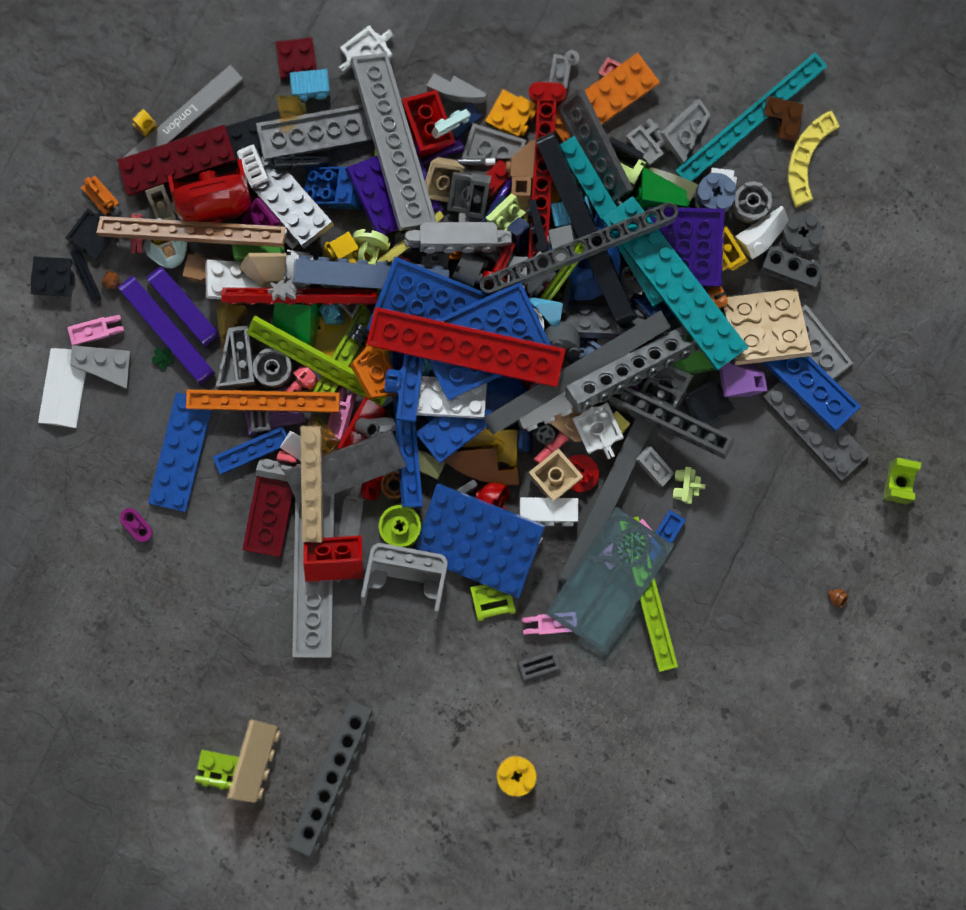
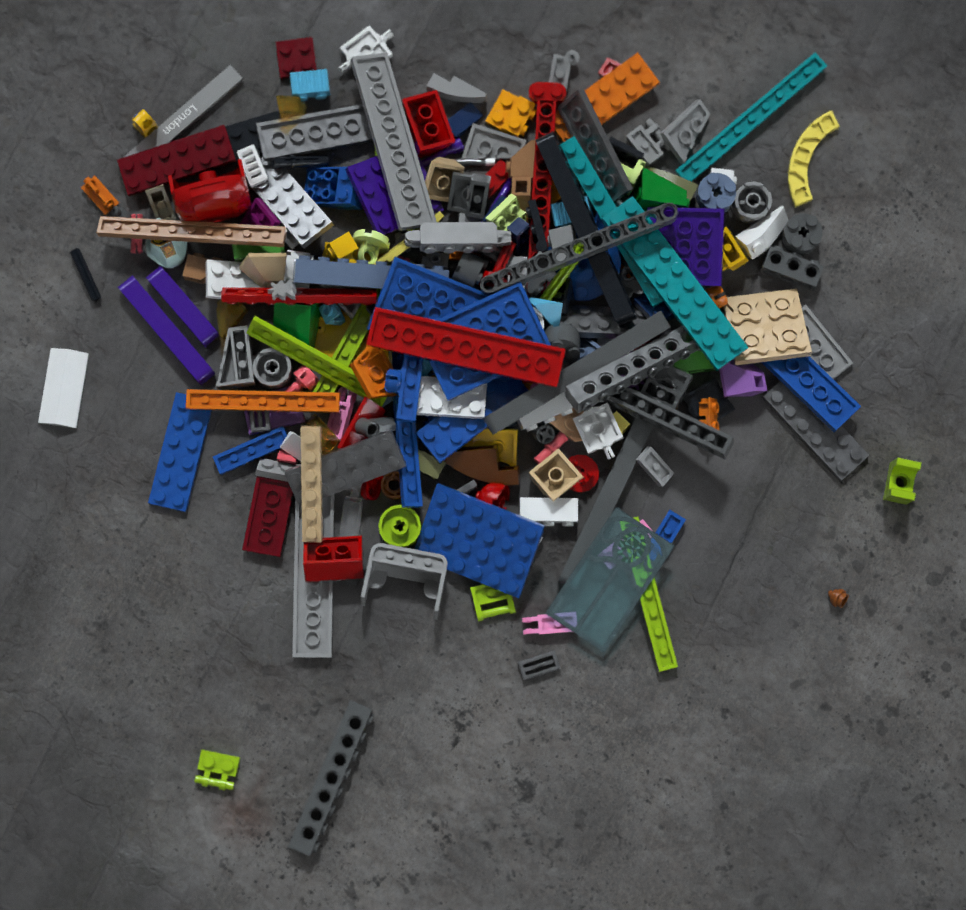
black piece [30,256,75,297] -> none
black piece [65,208,114,261] -> none
bright pink hinge [67,315,124,346] -> none
light grey wing [70,345,130,389] -> none
dark orange plate [101,270,121,289] -> none
magenta plate [120,508,153,542] -> none
dark green plant [151,348,174,369] -> none
tan slope [228,719,281,803] -> none
black wheel [348,323,369,347] -> none
light aqua hinge [431,109,471,139] -> none
yellow brick [496,756,536,797] -> none
dark blue slope [517,430,533,454] -> none
yellowish green hips [673,467,706,504] -> none
reddish brown plate [763,96,804,142] -> none
none -> orange hinge [699,397,719,430]

